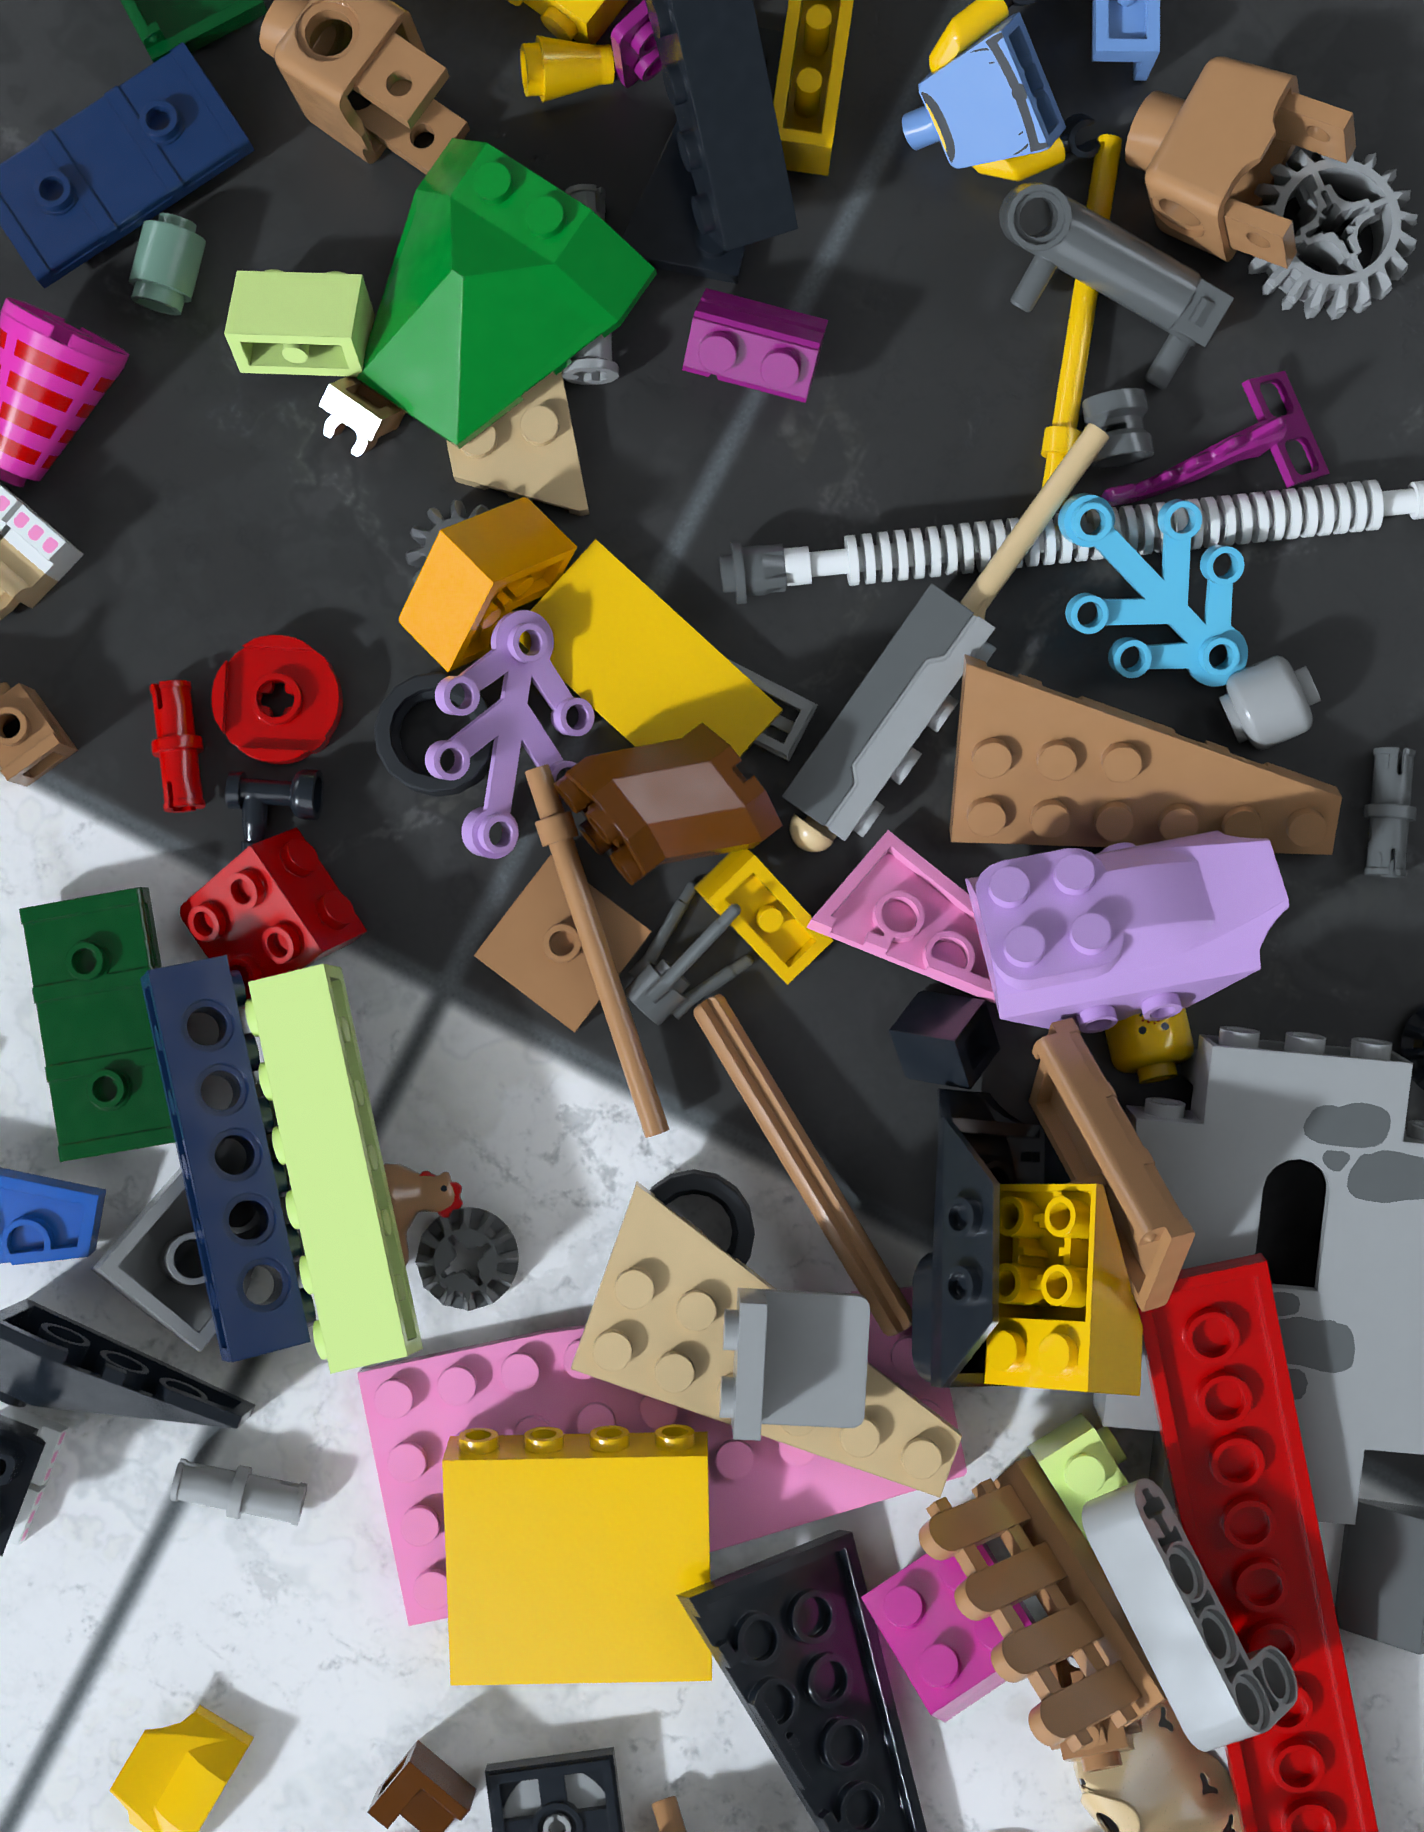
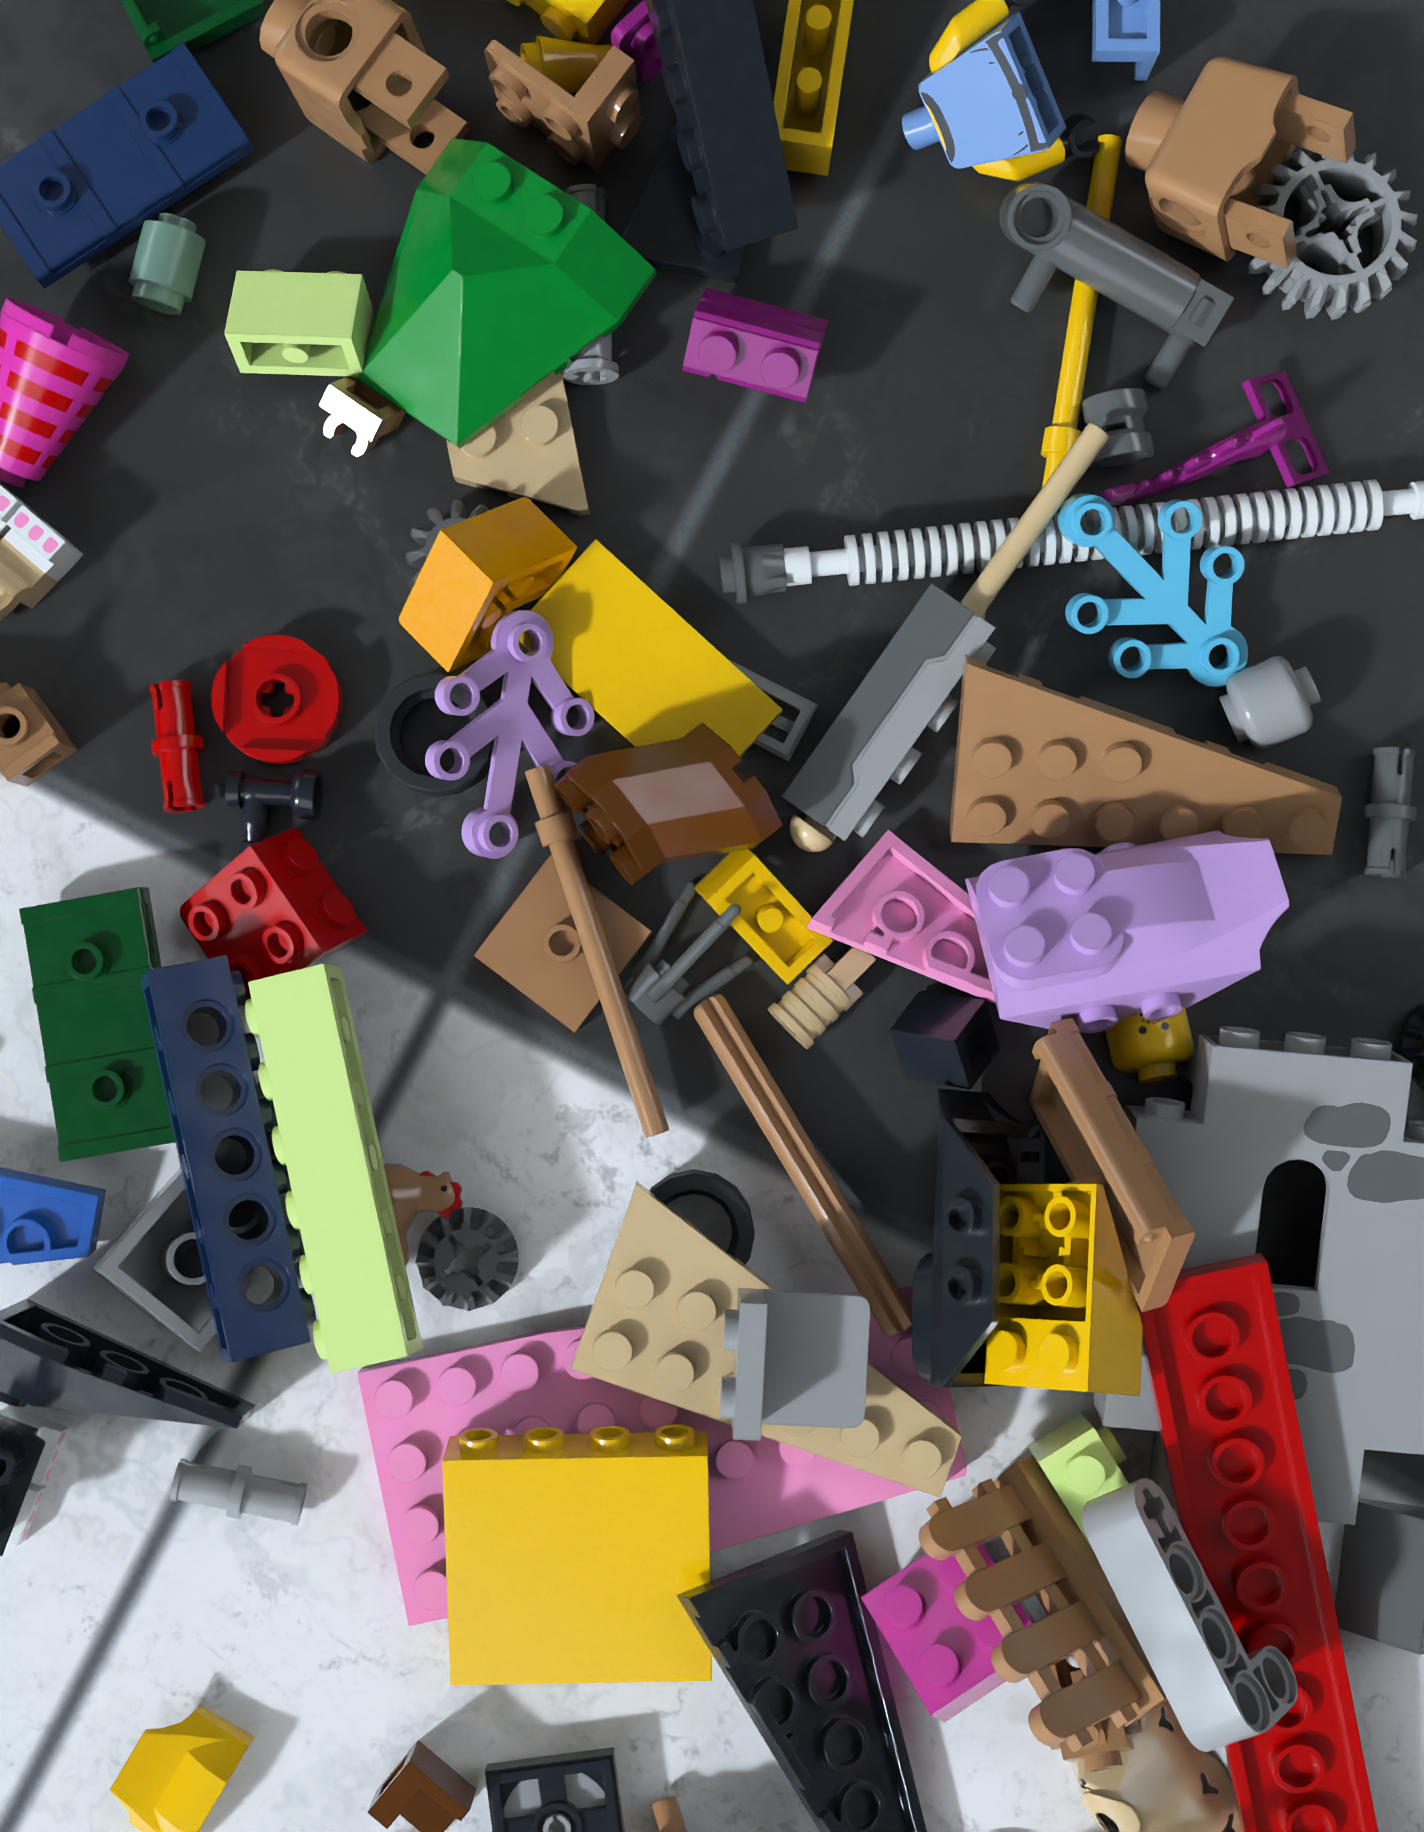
none -> medium nougat bracket [484,40,642,172]
none -> tan hinge [768,946,876,1050]

